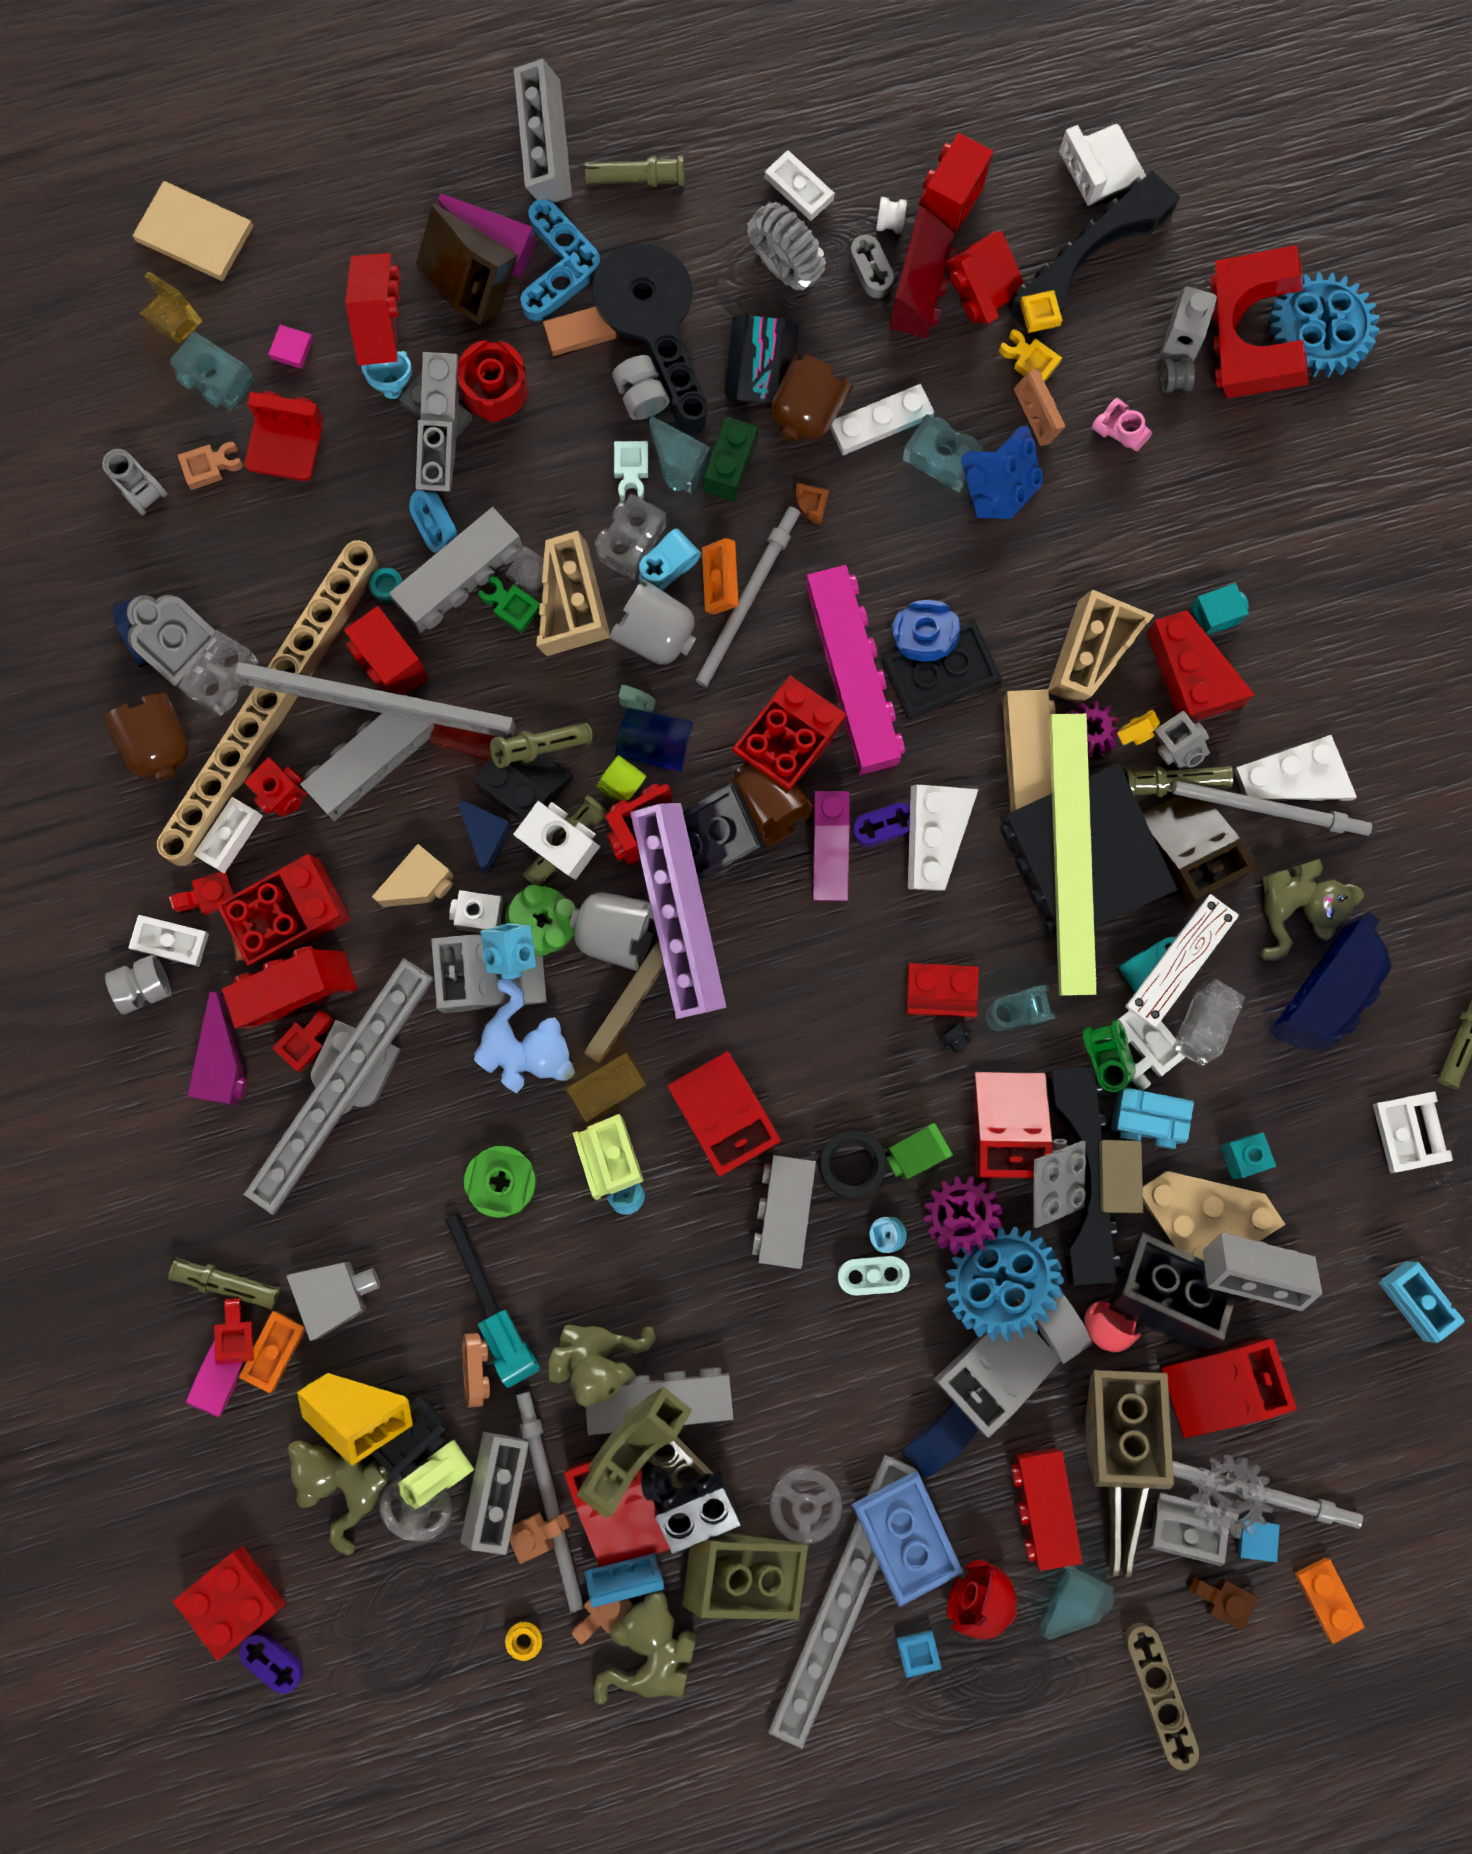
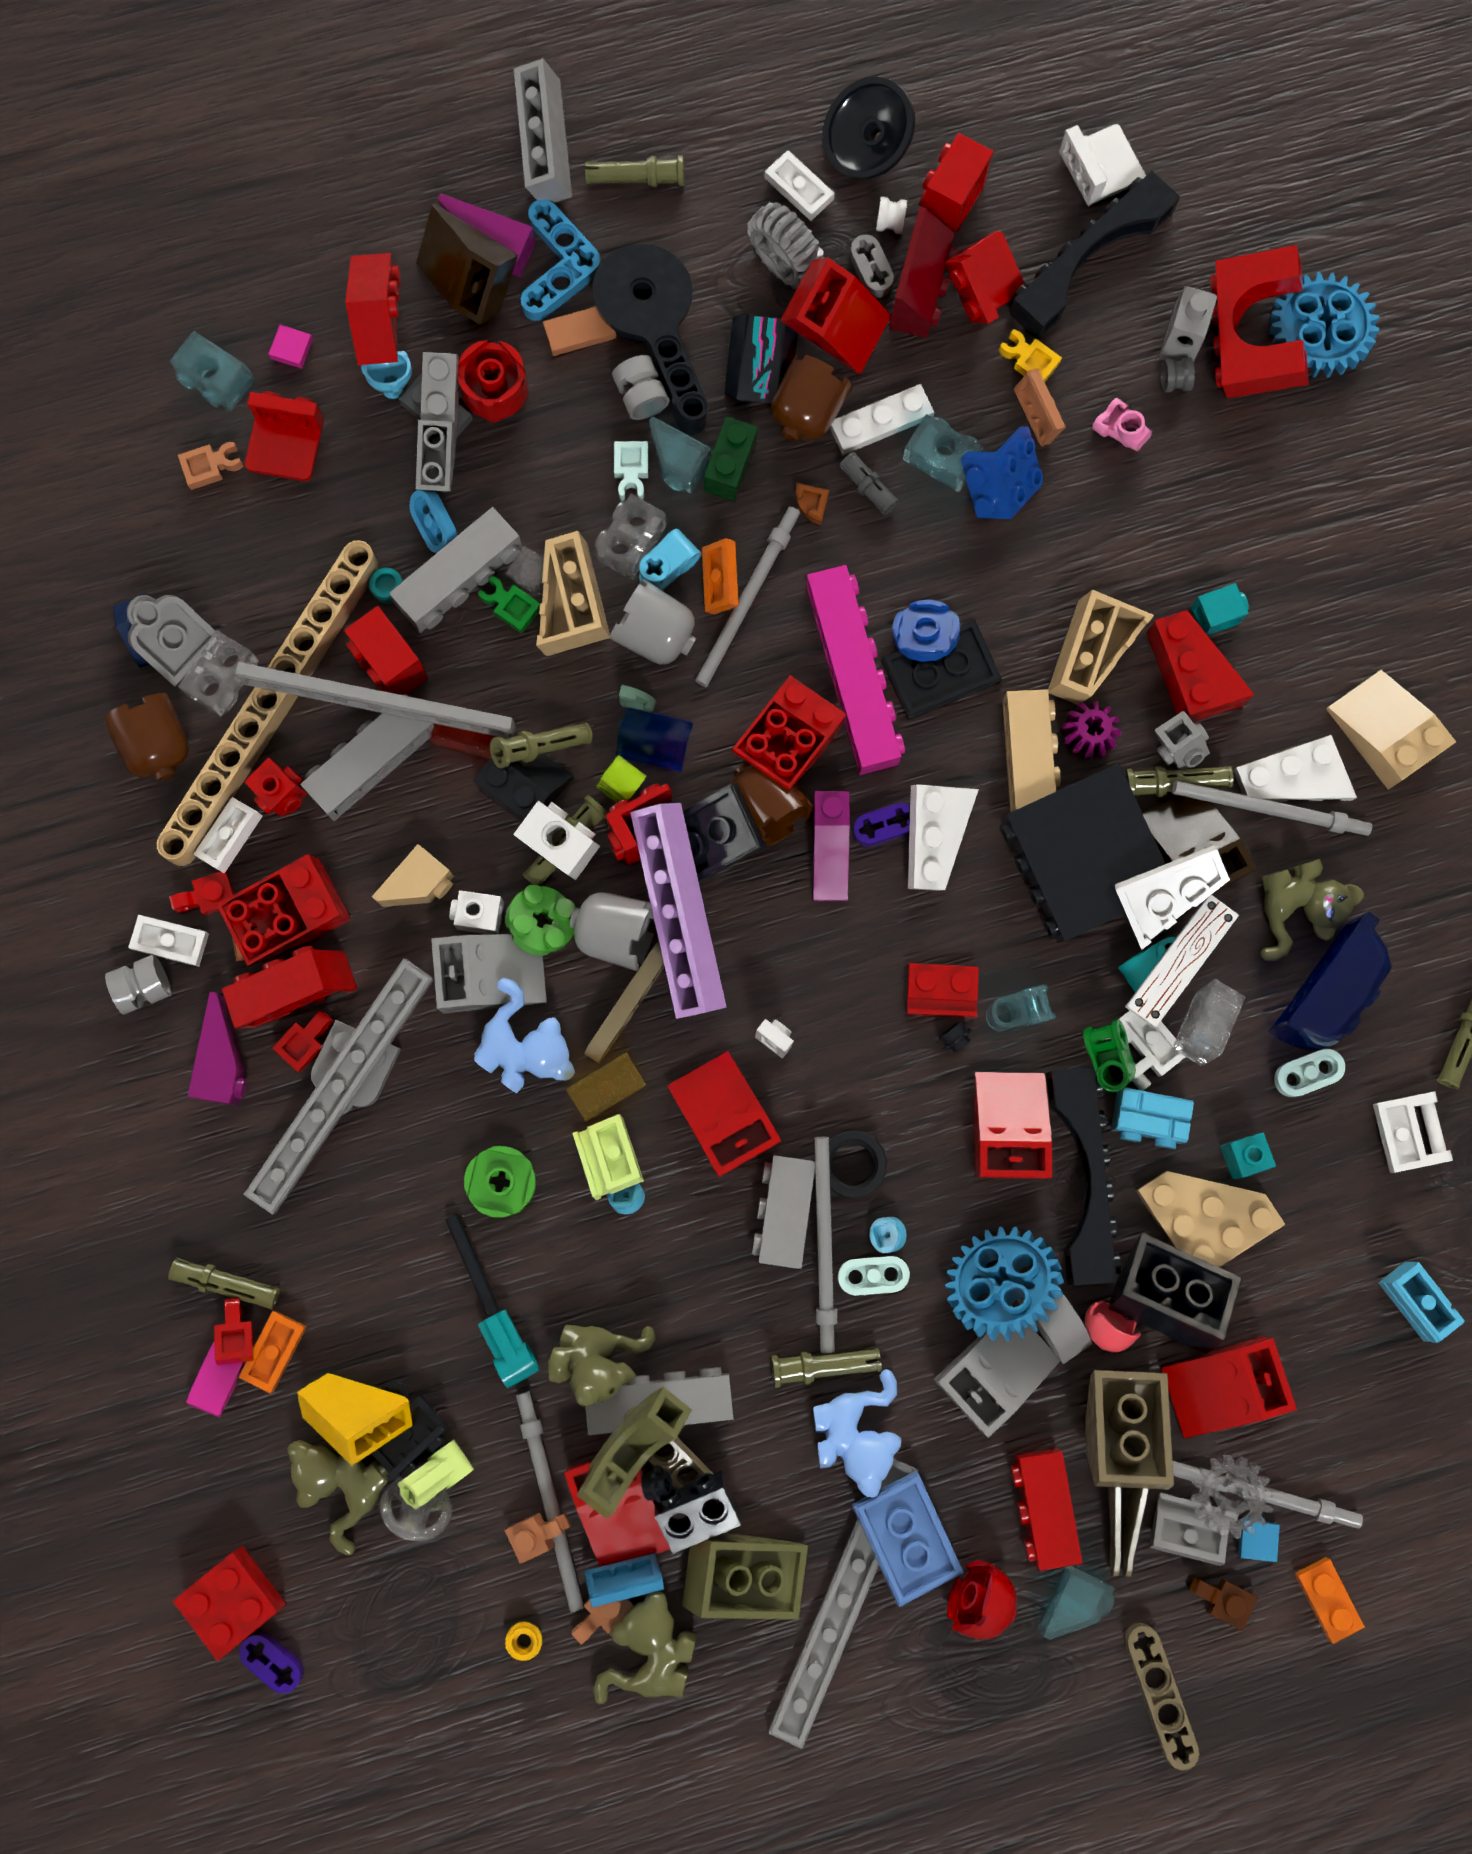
light grey piece [102,449,168,516] -> none
tan tile [133,181,254,281] -> none
clear yellow panel [140,272,203,344] -> none
light grey torso [287,1262,380,1341] -> none
dark blue slope [458,801,512,874] -> none
light grey brick [460,1432,529,1555] -> none
nougat plate [462,1333,490,1408] -> none
medium azure brick [480,923,536,979] -> none
clear piece [770,1469,842,1543] -> none
bright green slope [887,1123,953,1180] -> none
dark azure tile [896,1630,942,1678] -> none
dark blue slope [901,1402,979,1479] -> none
magenta gear [924,1176,1003,1255] -> none
yellow tile [1020,290,1063,333] -> none
light grey hinge [1034,1139,1086,1228] -> none
yellowish green tile [1049,714,1097,996] -> none
dark tan panel [1099,1140,1143,1213] -> none
yellow plate [1117,709,1160,745] -> none
light grey brick [1203,1232,1322,1311] -> none
none -> white plate [755,1019,793,1059]
none -> olive pin [771,1348,882,1388]
none -> red slope [780,257,892,374]
none -> light blue animal [813,1369,902,1498]
none -> light grey bar [815,1137,838,1353]
none -> black dish [823,77,915,180]
none -> dark grey pin [839,452,899,516]
none -> white wing [1115,845,1230,950]
none -> light aqua plate [1274,1049,1345,1097]
none -> tan slope [1326,670,1456,790]

